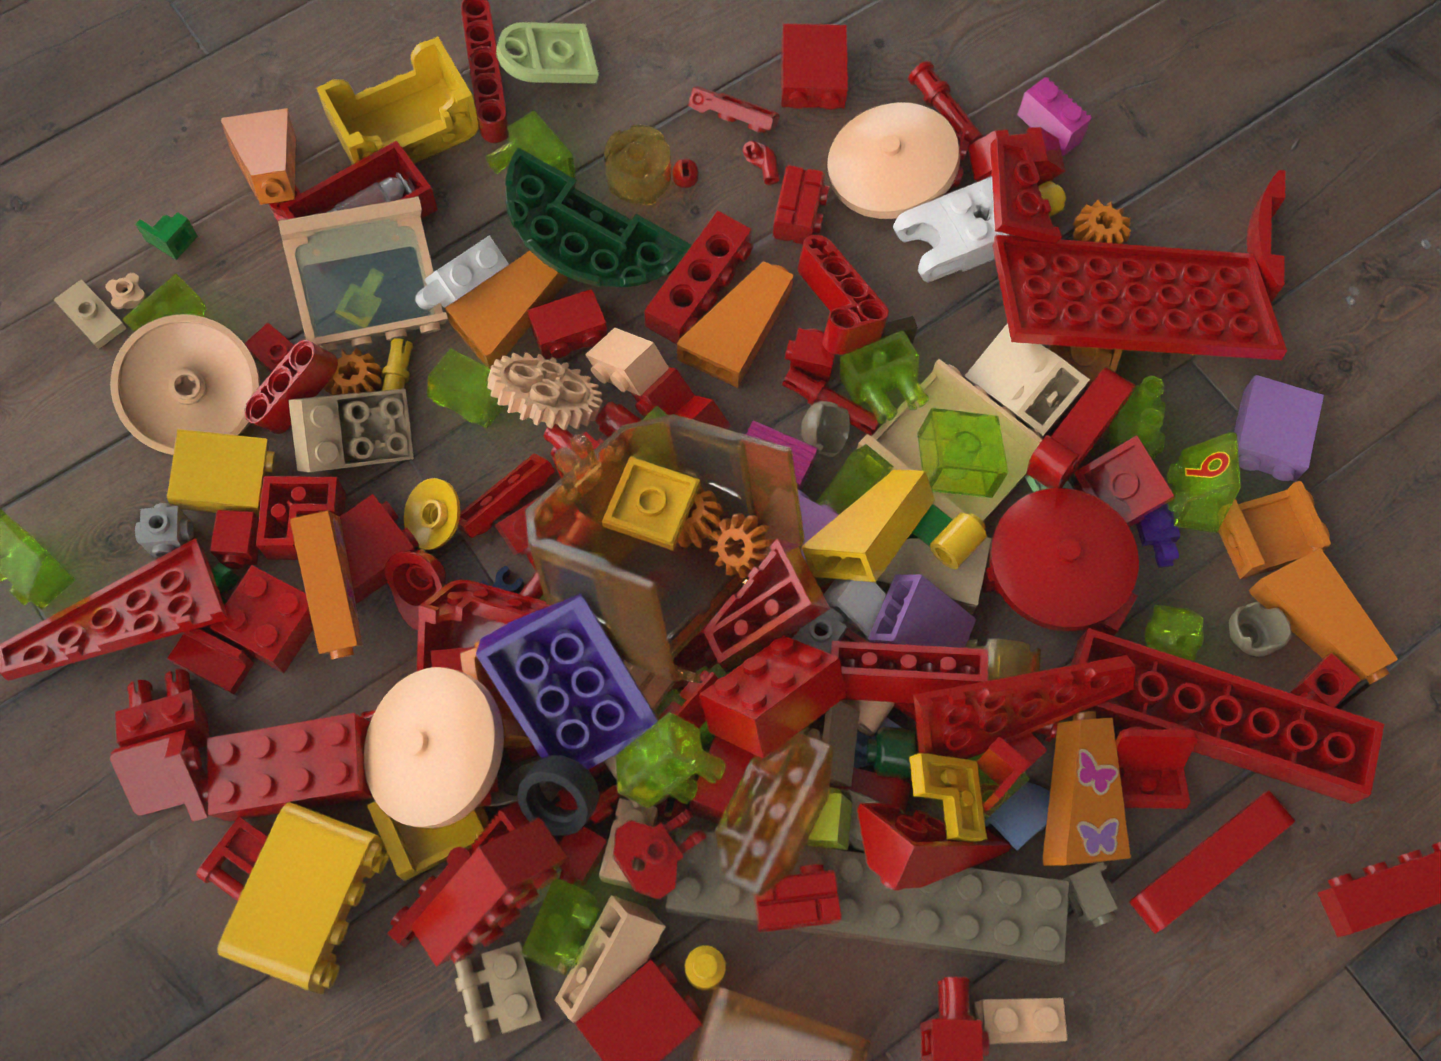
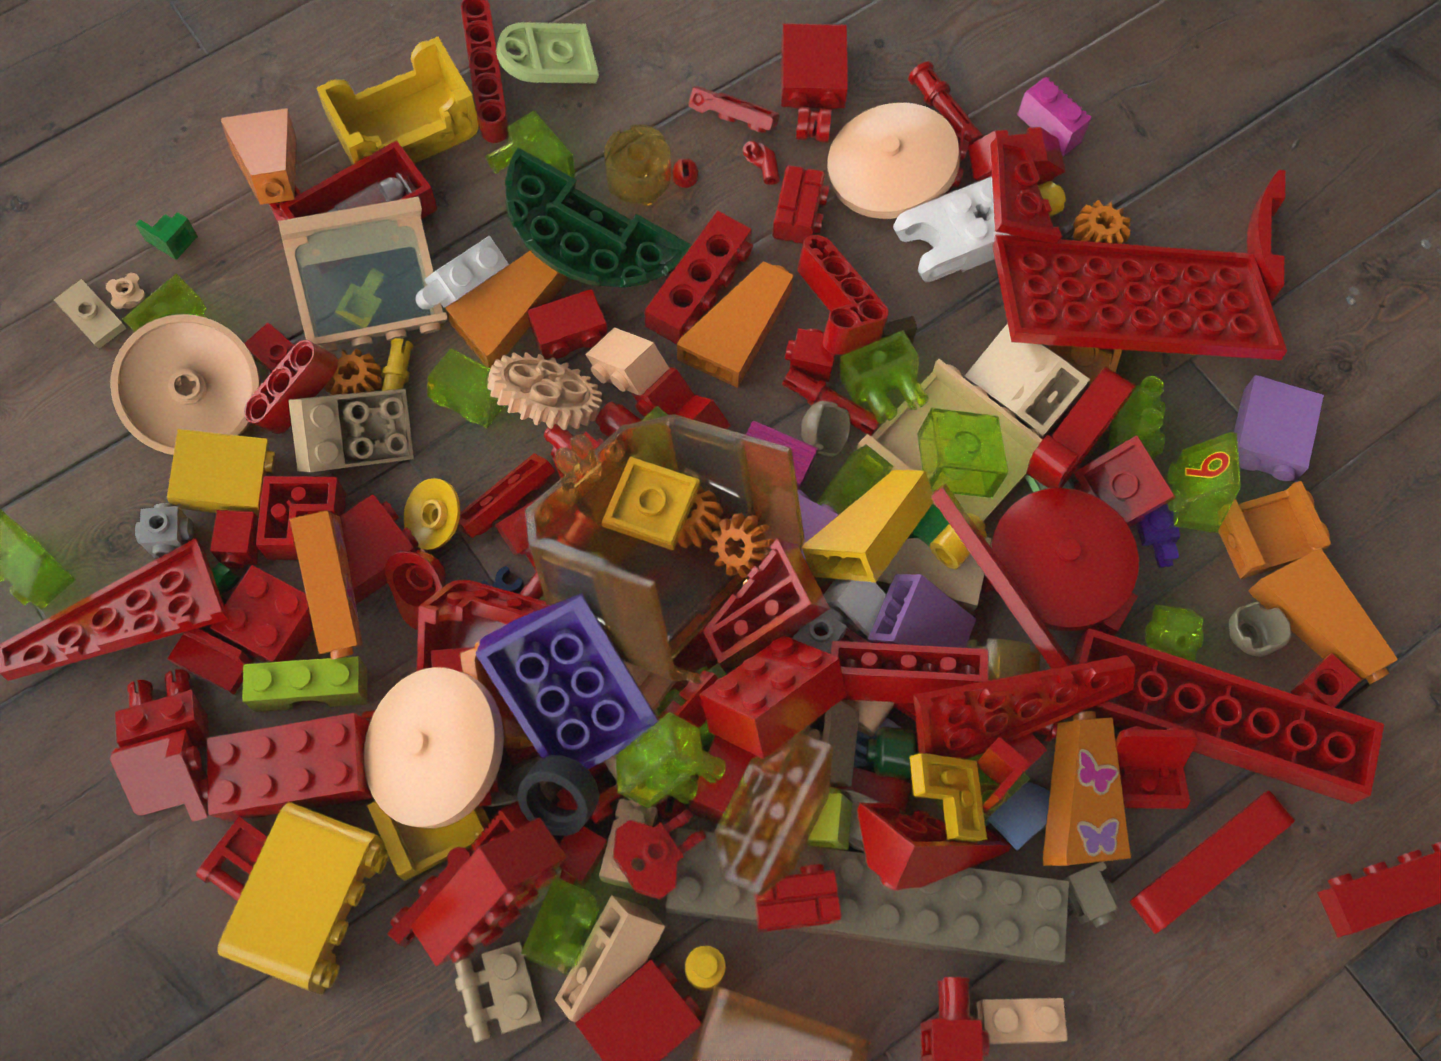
none -> lime arch [242,656,367,712]
none -> red wheel [796,106,832,143]
none -> tile [931,484,1073,669]

